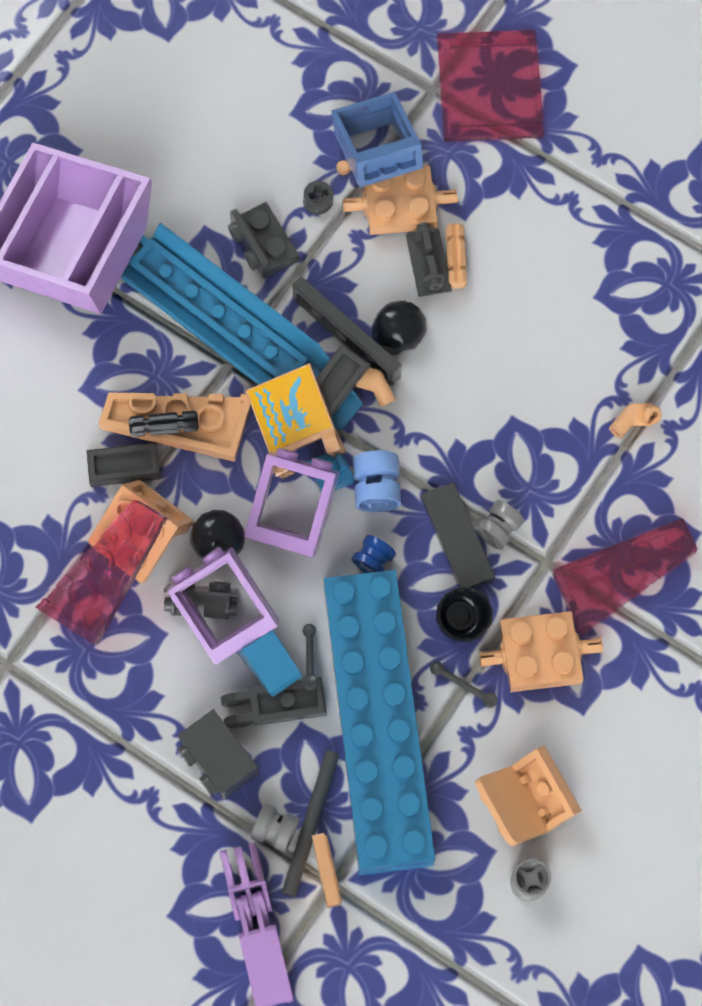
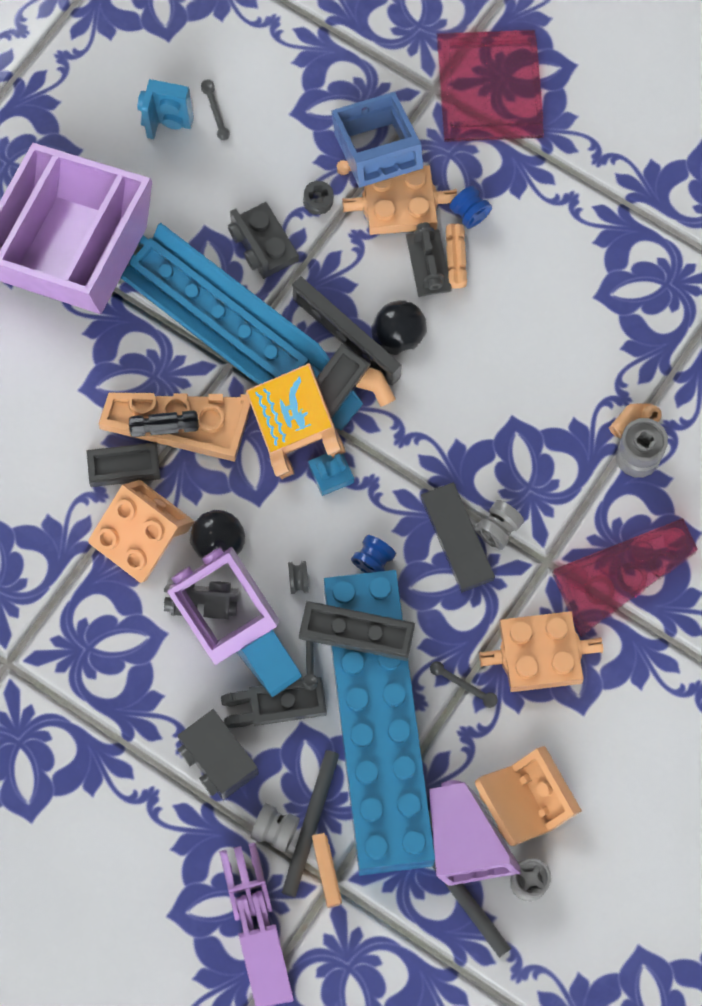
clear pink wing [35,500,168,644] -> none
lavender window [244,448,340,557] -> none
light blue wheel [353,450,401,513] -> none
black hair [436,587,493,642] -> none
none -> dark azure bracket [137,79,194,139]
none -> dark grey hinge [201,80,230,140]
none -> dark grey bush [288,561,309,594]
none -> dark grey tile [299,601,415,661]
none -> lavender slope [429,780,521,886]
none -> dark grey bar [432,844,511,958]
none -> blue wheel [449,185,492,229]
none -> light grey wheel [616,418,668,478]

